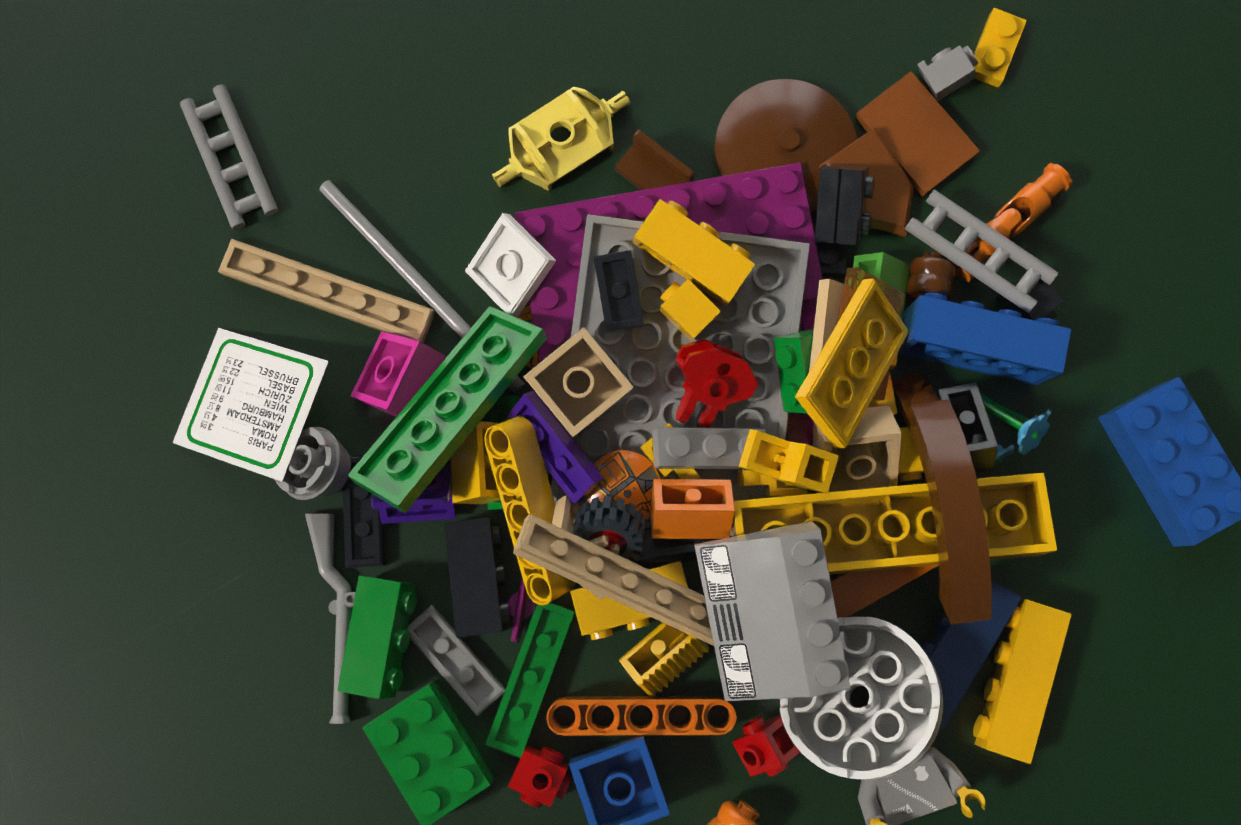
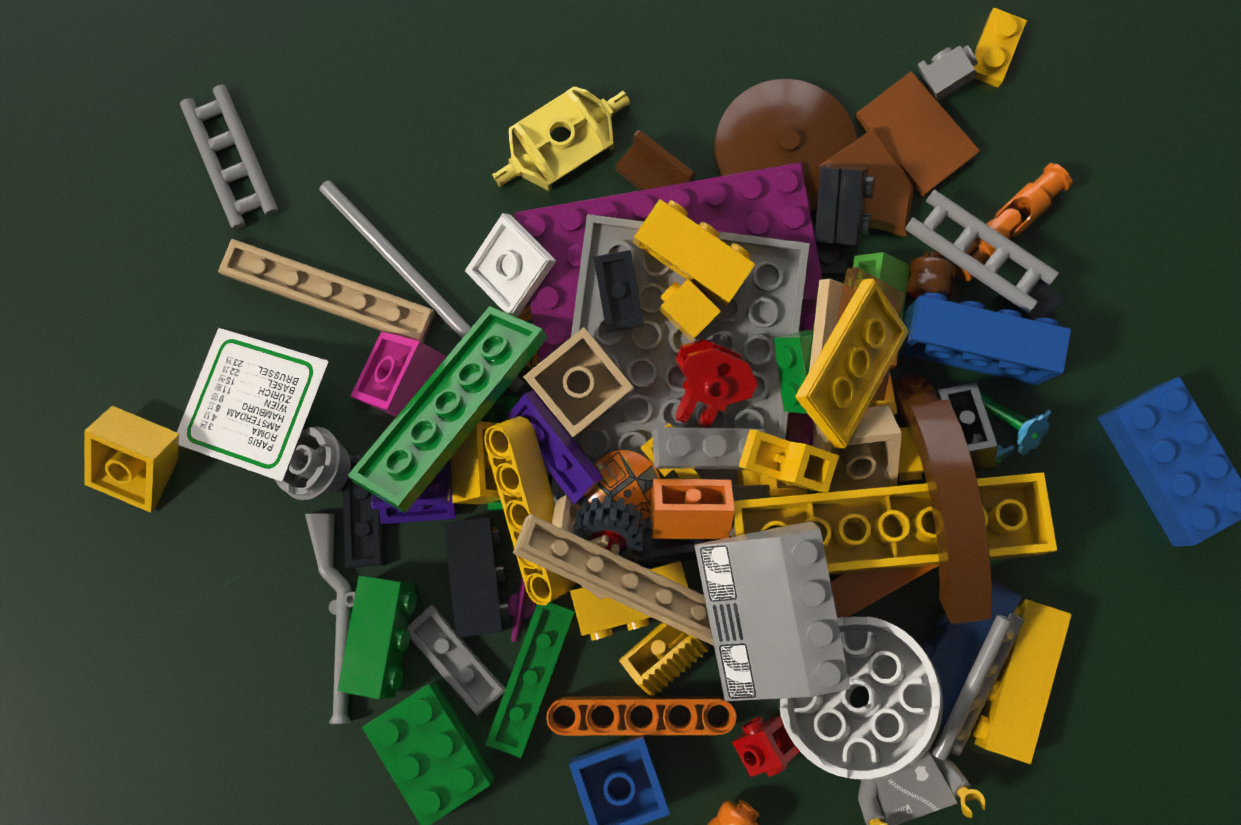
red brick [508,745,571,808] -> none
none -> yellow slope [84,406,179,513]
none -> light grey bar [932,612,1025,761]

